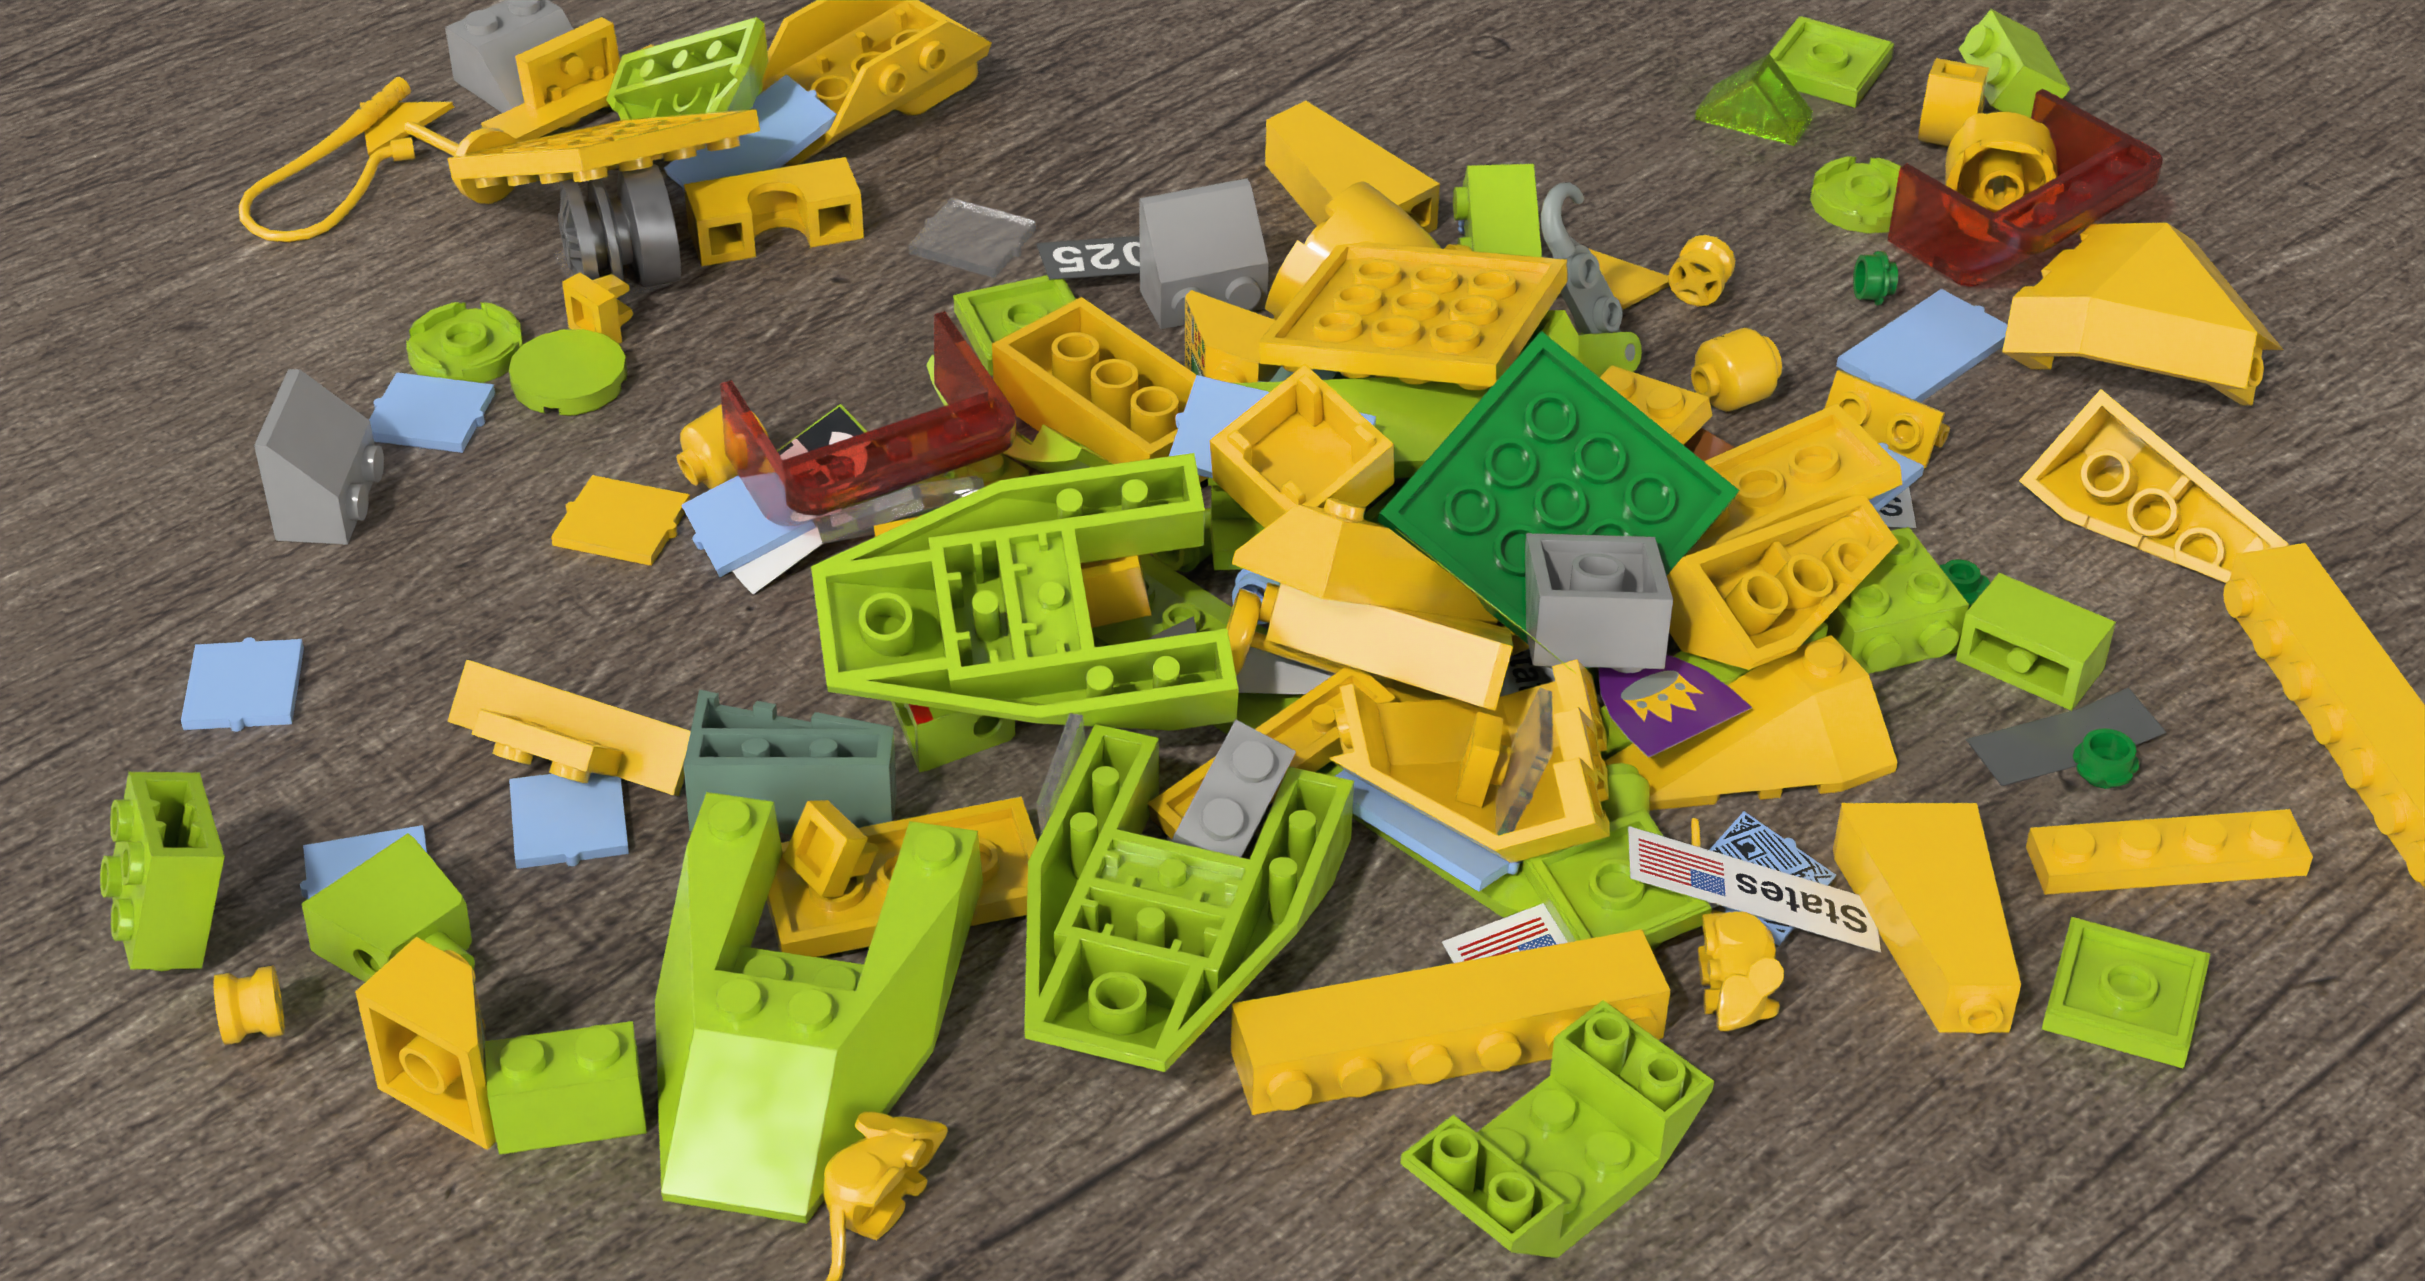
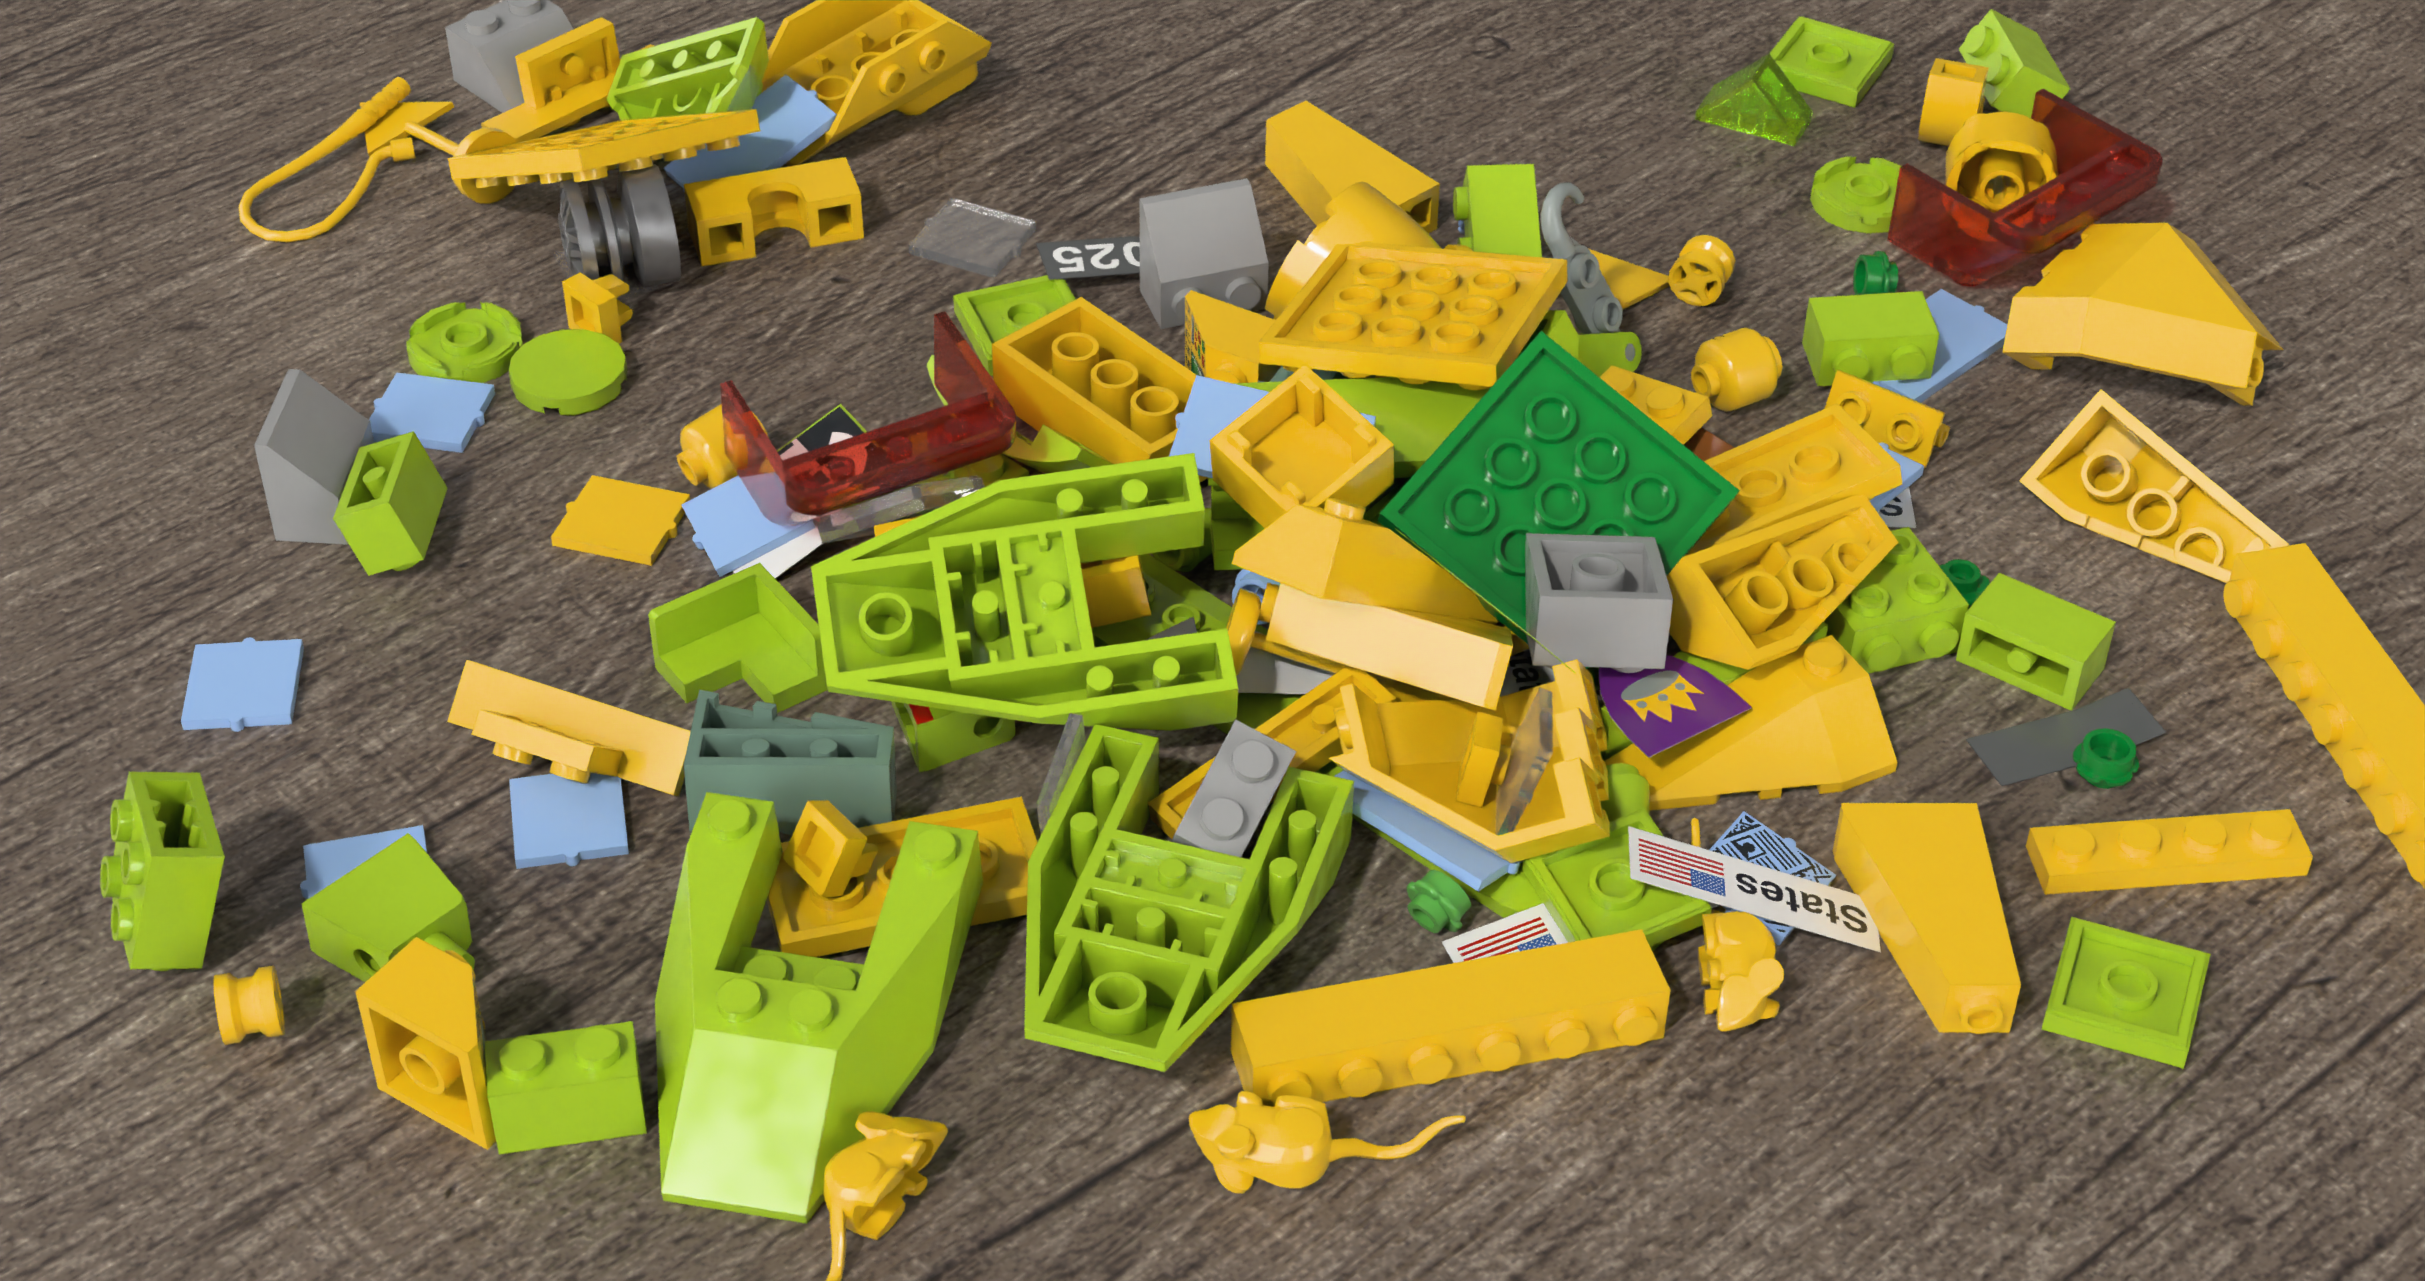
lime slope [1400,1000,1714,1258] -> none
none -> lime brick [333,431,448,576]
none -> lime panel [648,563,827,713]
none -> yellow animal [1189,1091,1466,1193]
none -> bright green plate [1407,870,1471,933]
none -> lime brick [1802,291,1939,386]

